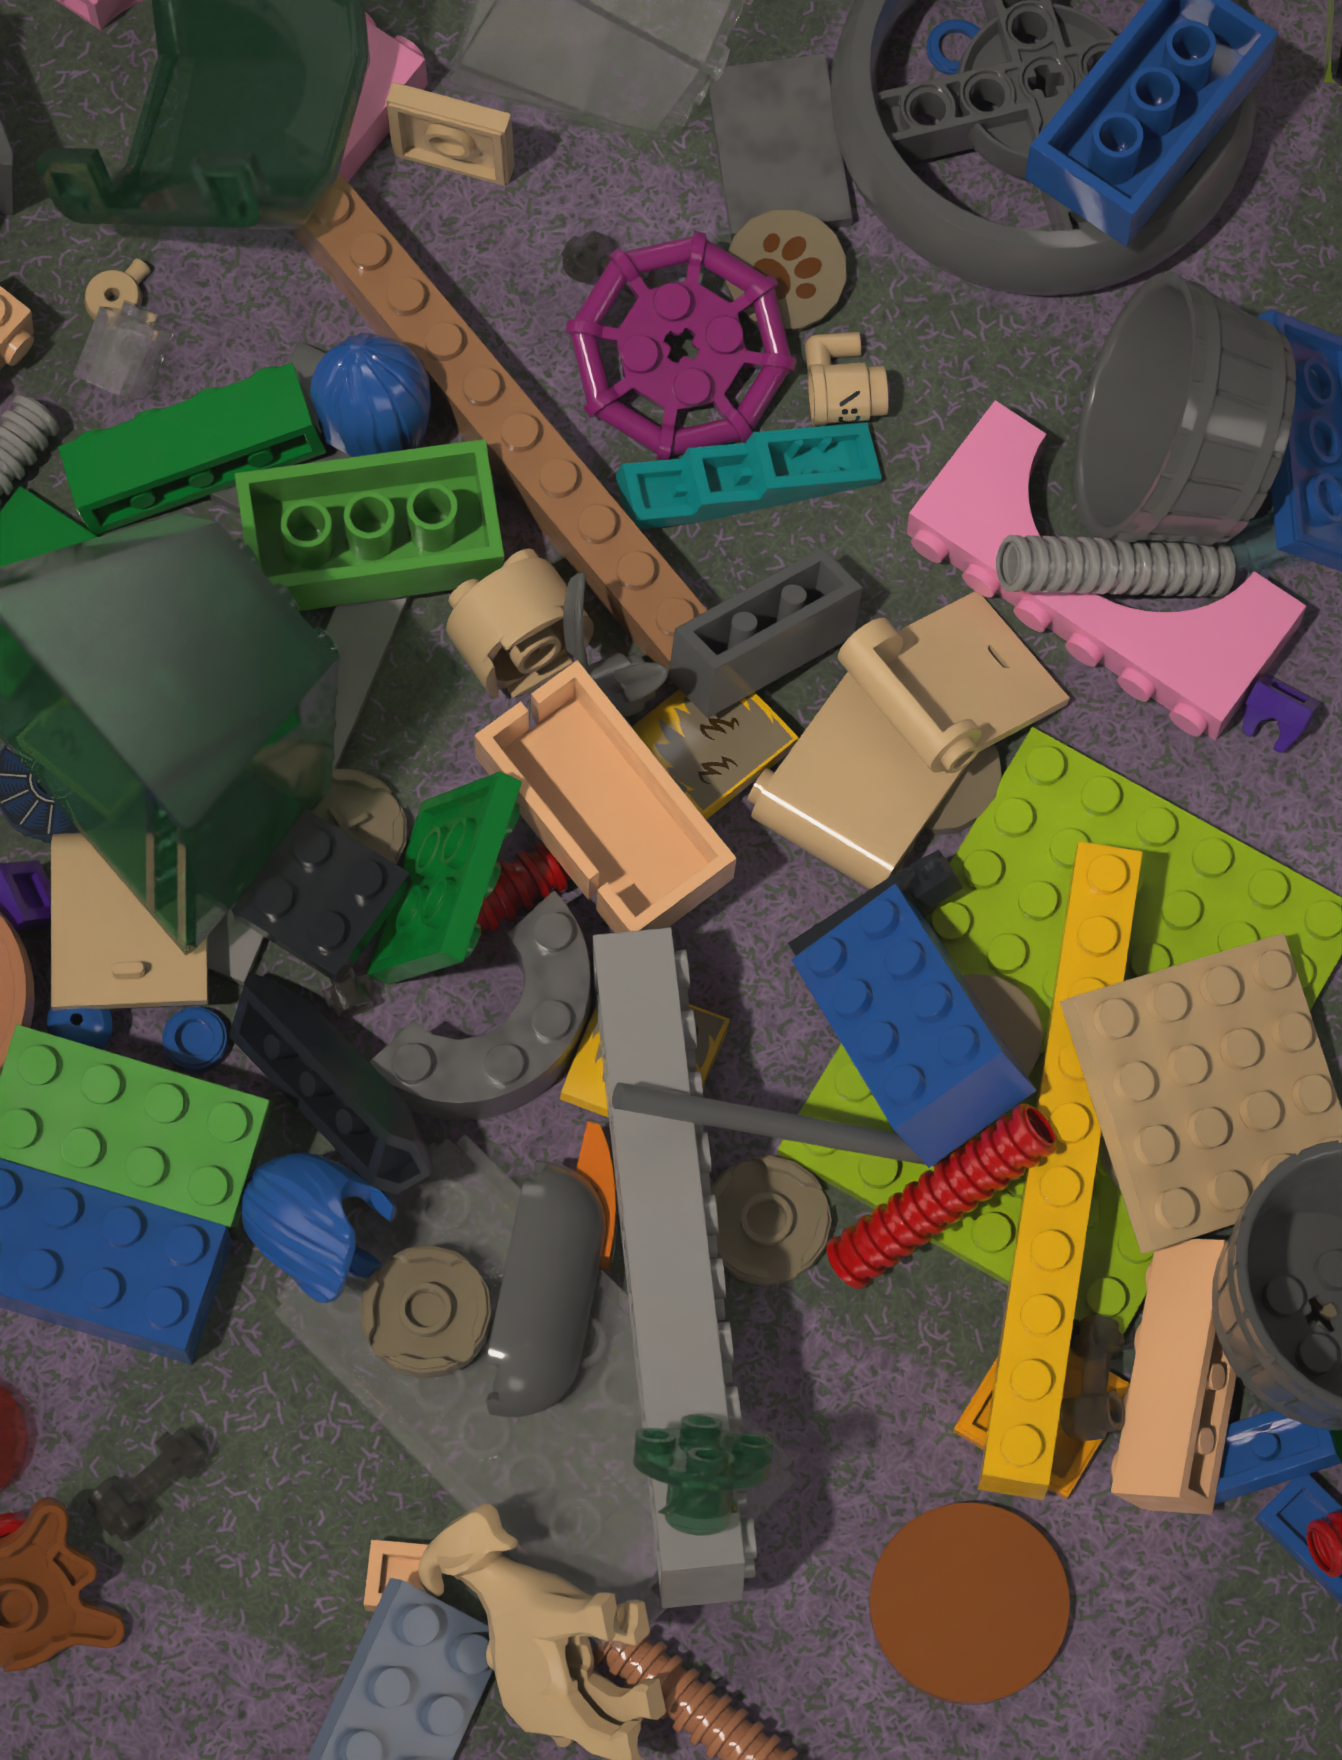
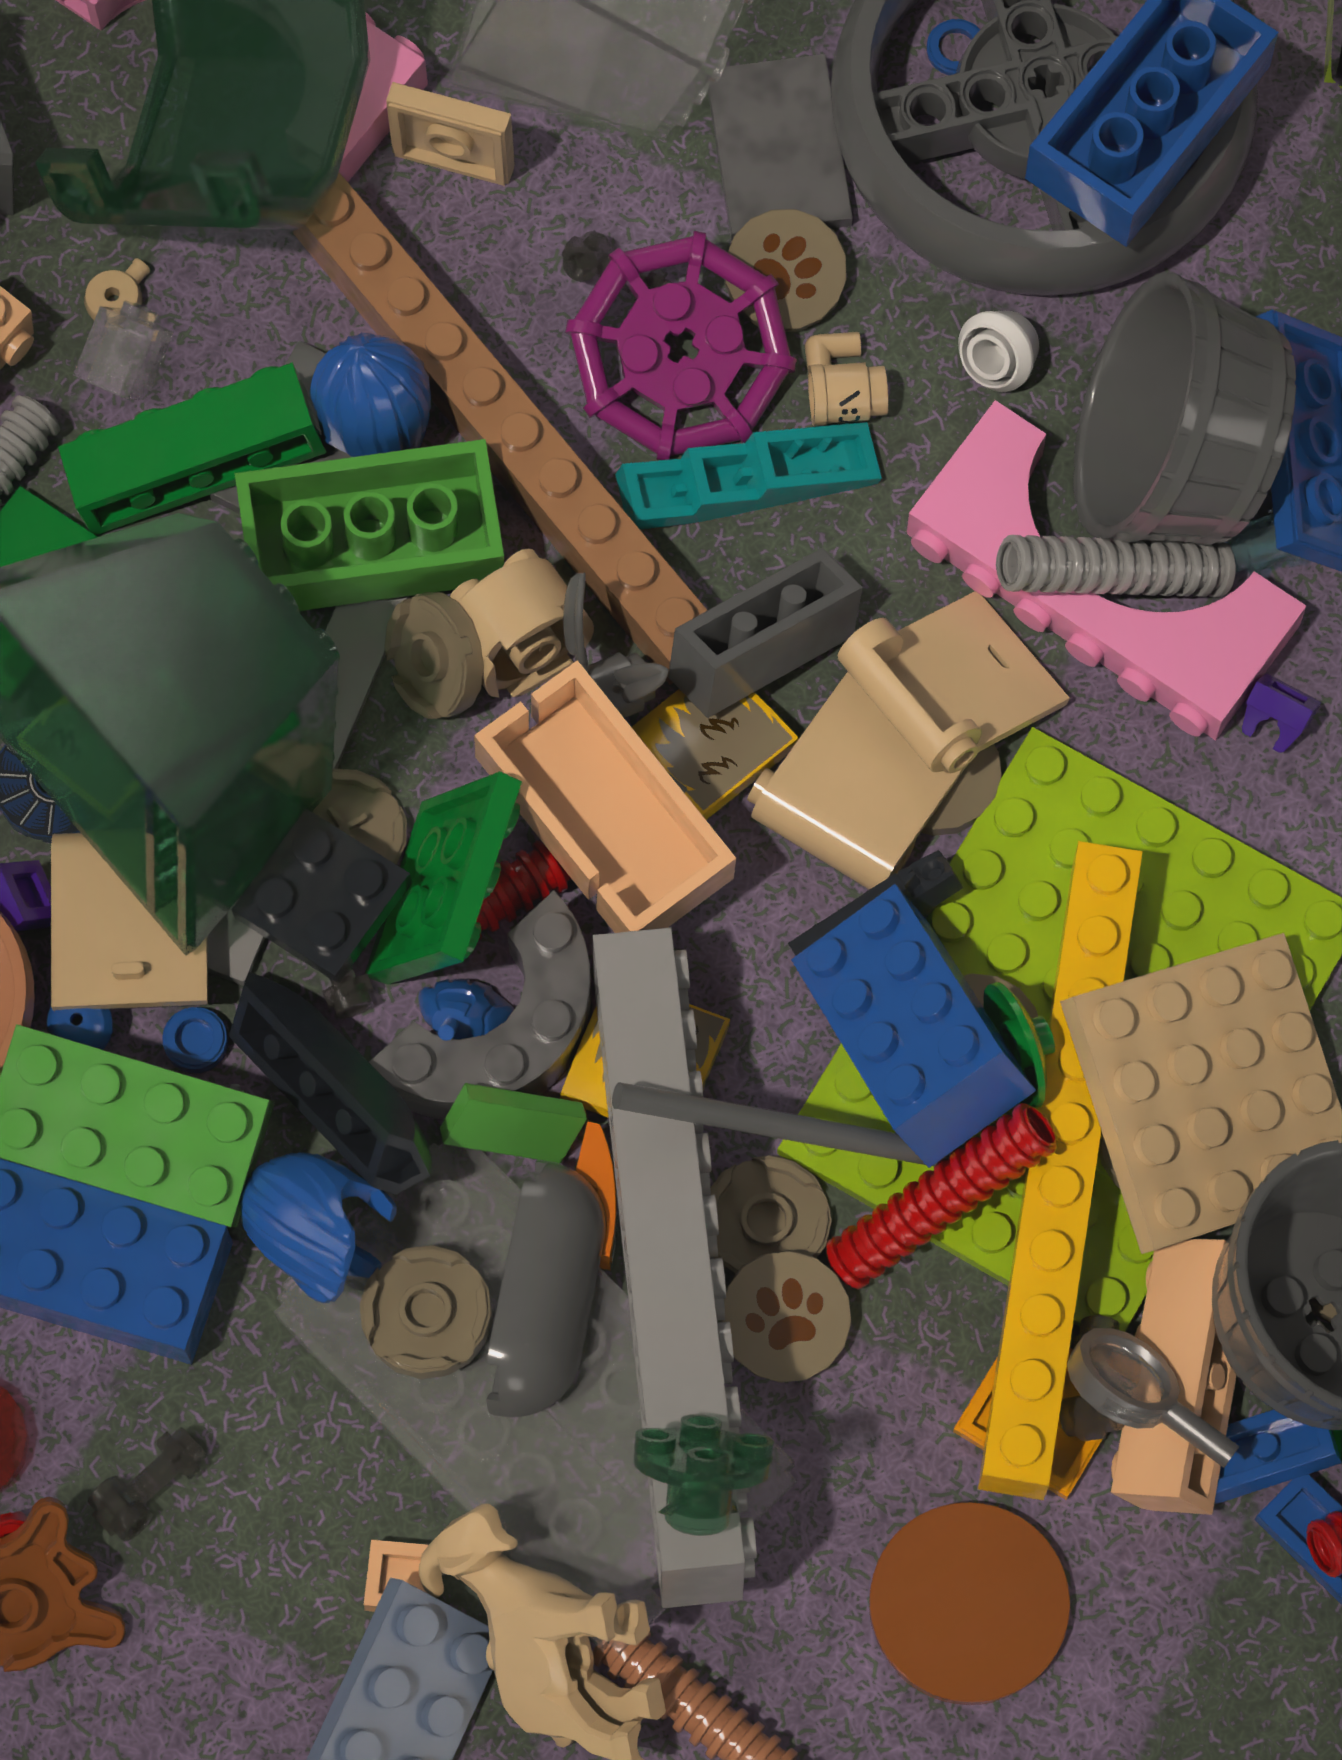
none -> dark tan tile [385,592,484,719]
none -> blue piece [418,979,514,1041]
none -> bright green tile [440,1083,587,1163]
none -> dark tan tile [720,1251,851,1383]
none -> white cone [958,311,1039,392]
none -> green dish [983,982,1055,1108]
none -> flat silver piece [1067,1328,1239,1468]

